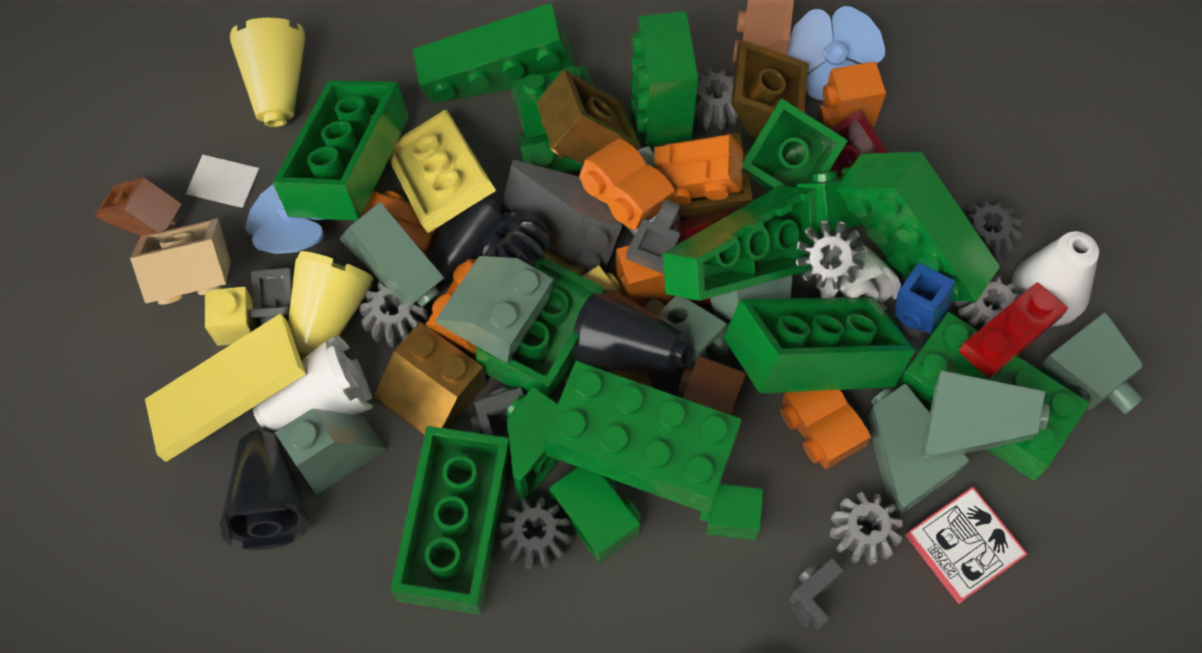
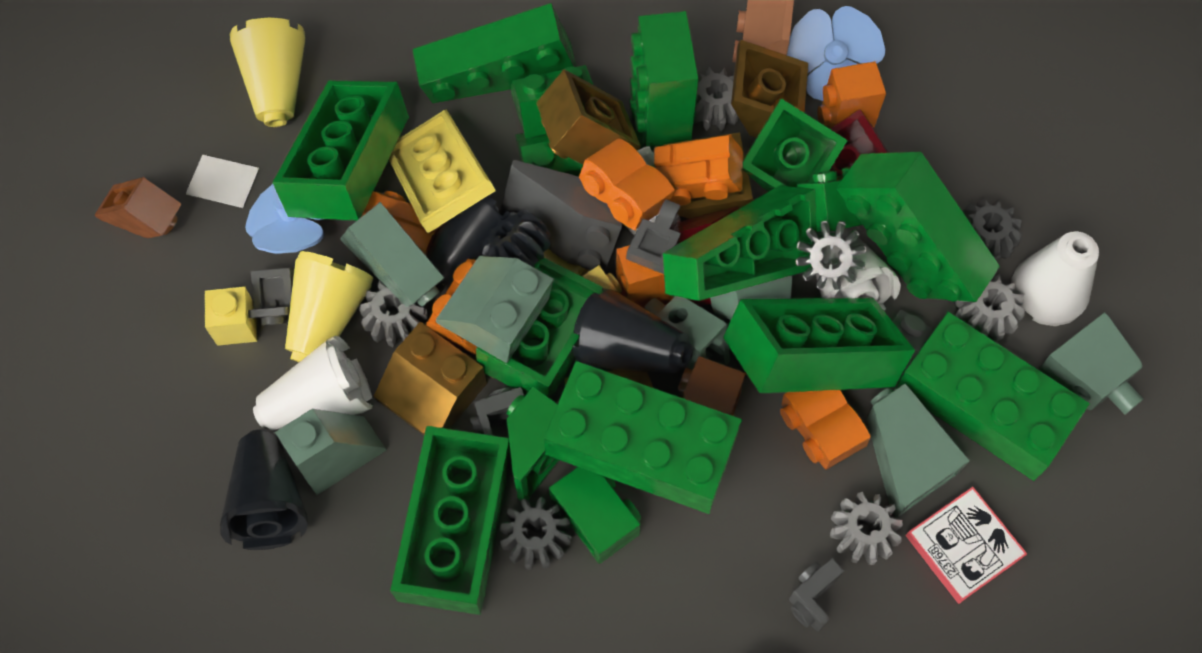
tan brick [130,218,231,305] -> none
light yellow tile [145,314,306,462] -> none
green brick [699,484,763,541] -> none
blue brick [895,262,955,335] -> none
sand green slope [921,371,1050,461] -> none
red plate [958,282,1068,379] -> none

